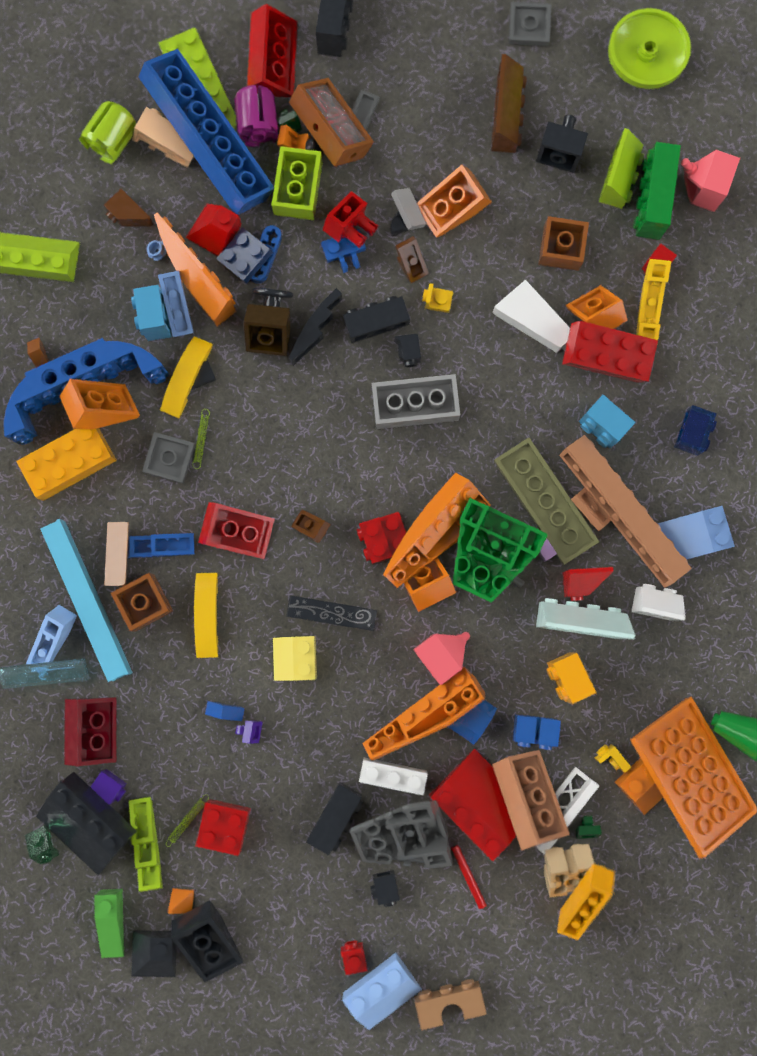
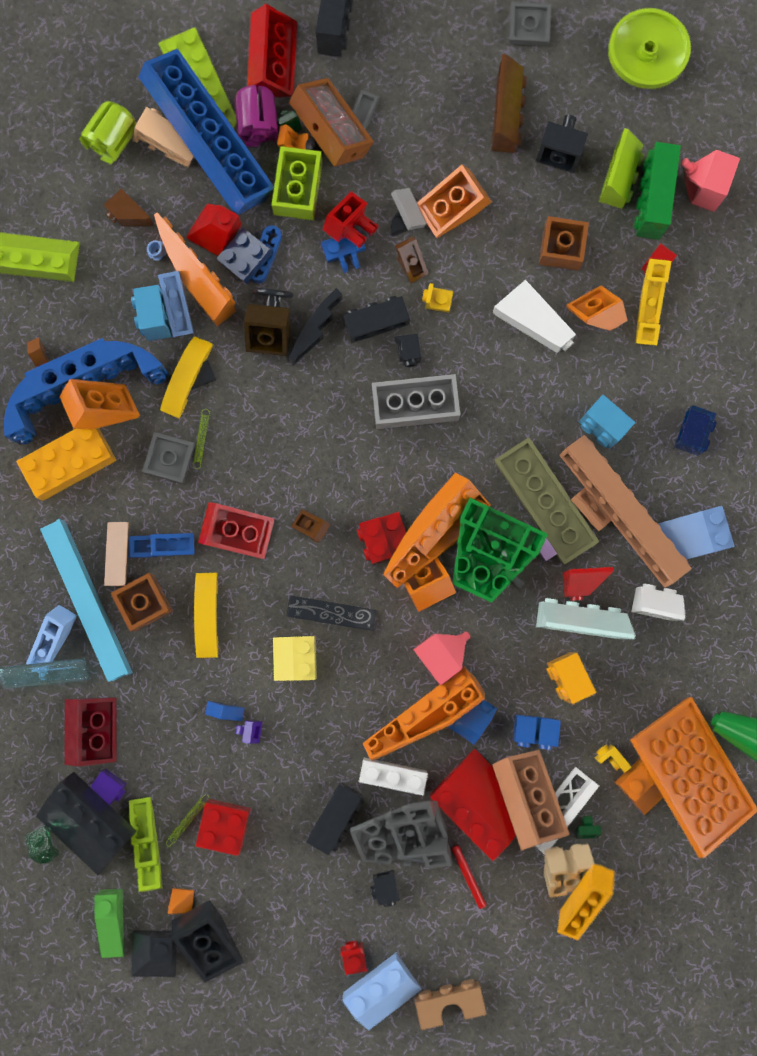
red brick [562,321,658,383] -> none

